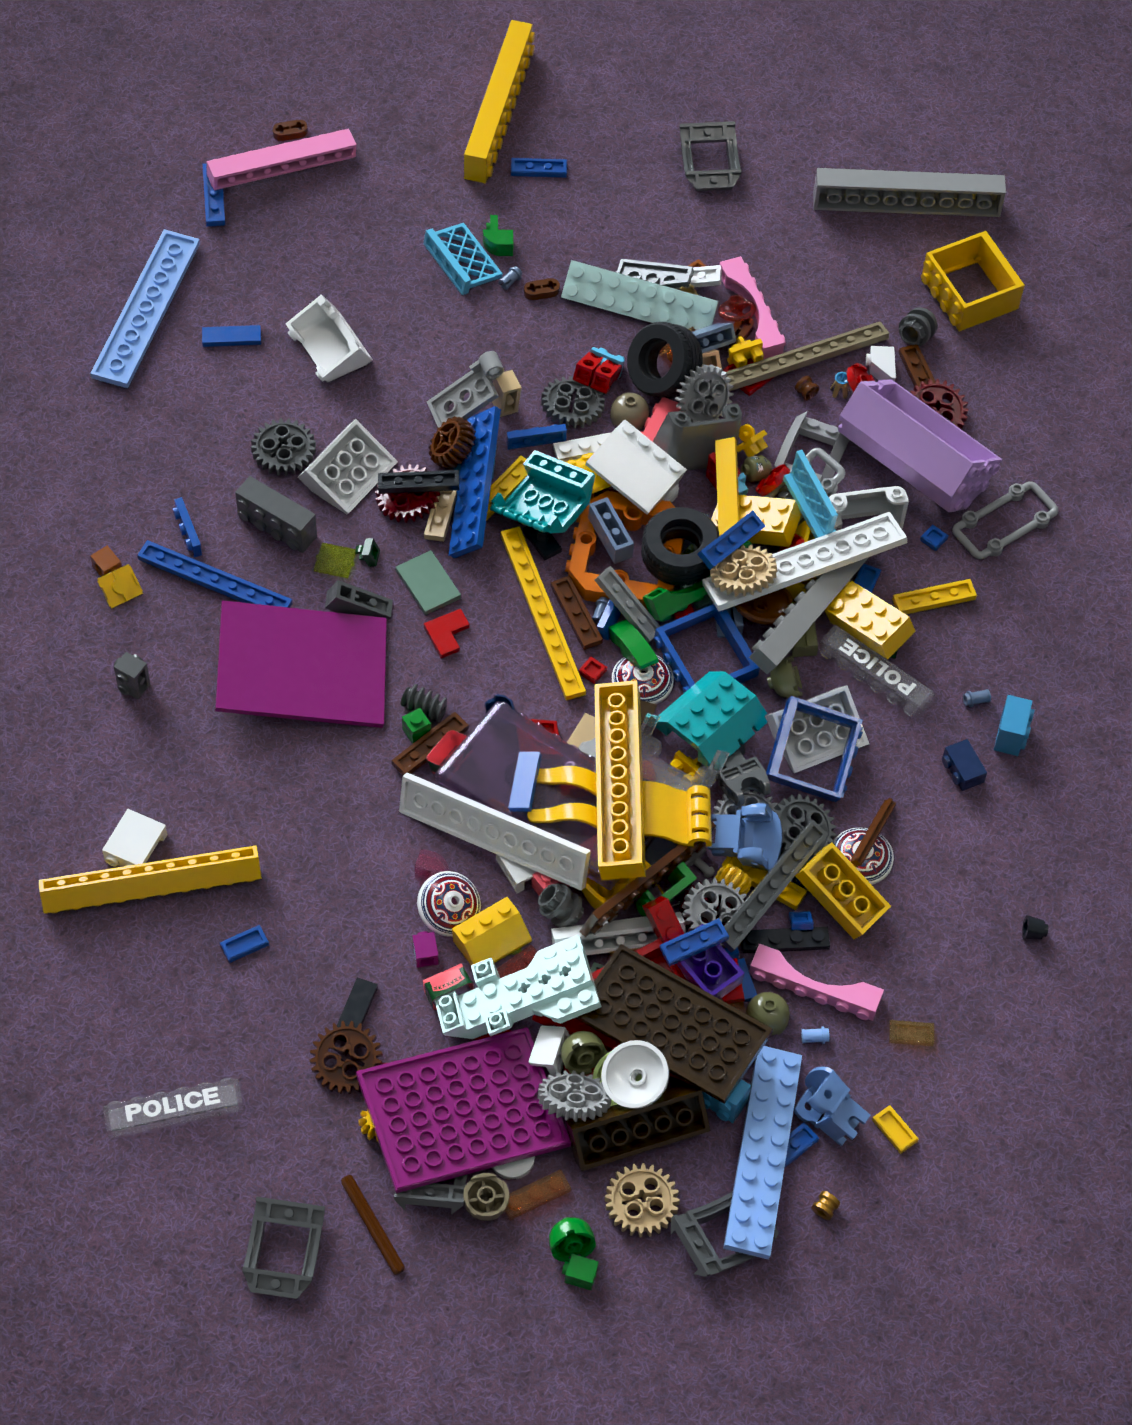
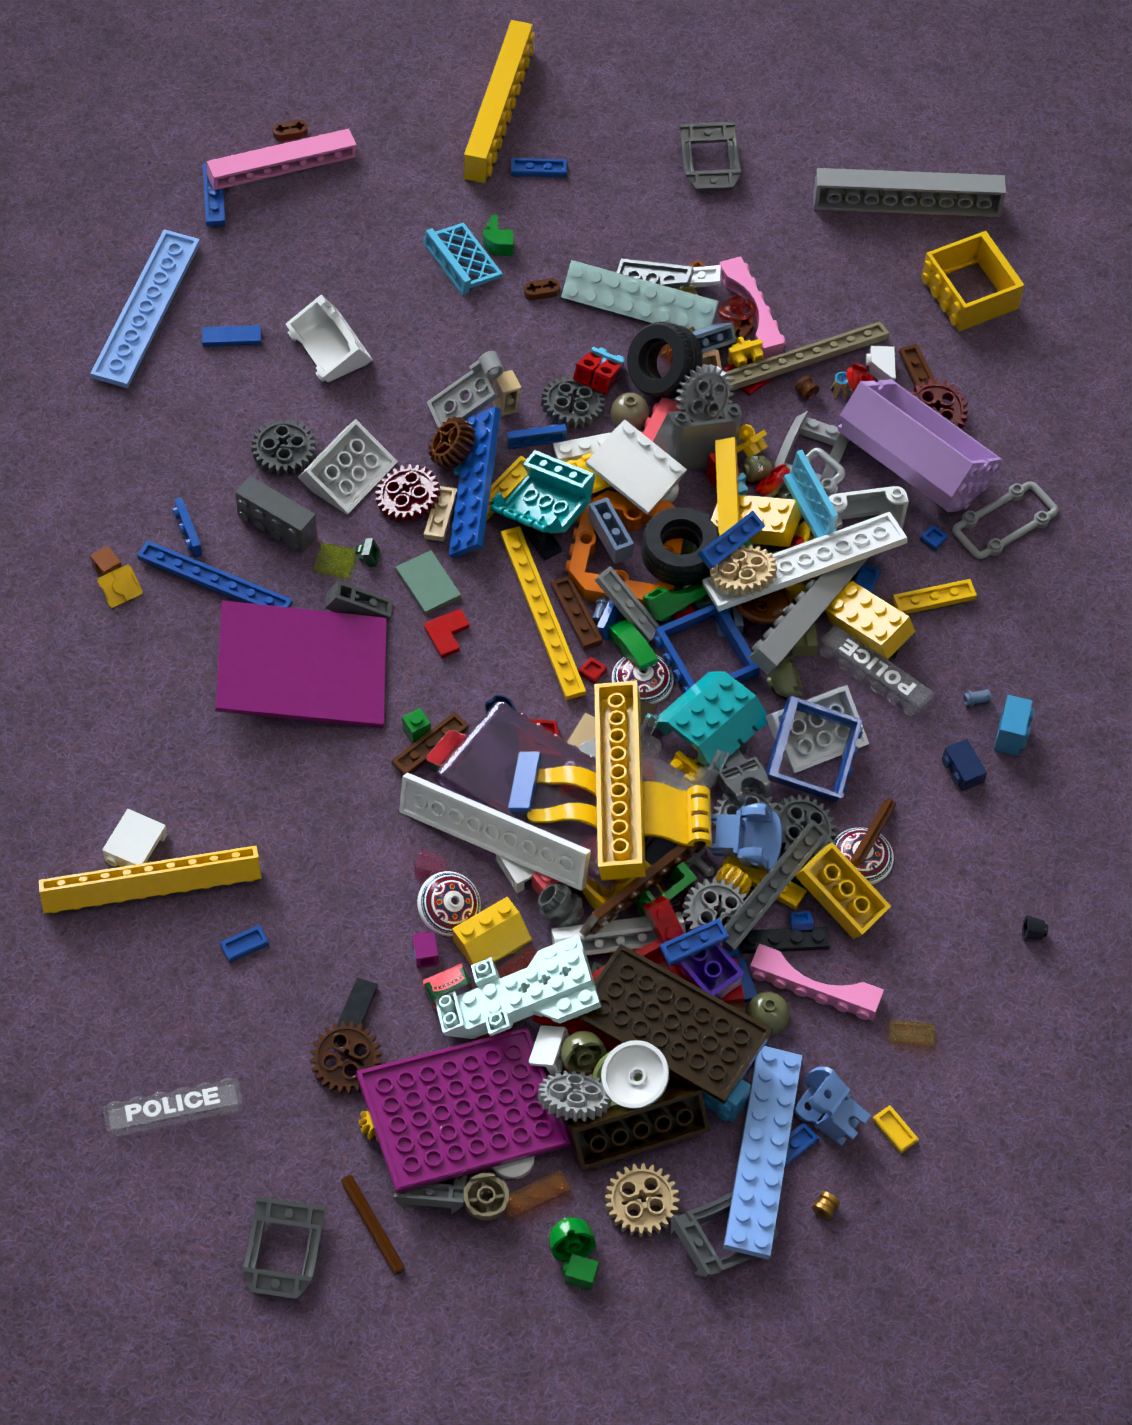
dark grey brick [114,652,151,700] -> none
black plate [378,470,459,494] -> none
dark grey piece [400,684,447,723] -> none
sand blue pin [498,266,522,290] -> none
light blue pin [801,1026,829,1044] -> none
dark grey piece [899,307,938,346] -> none

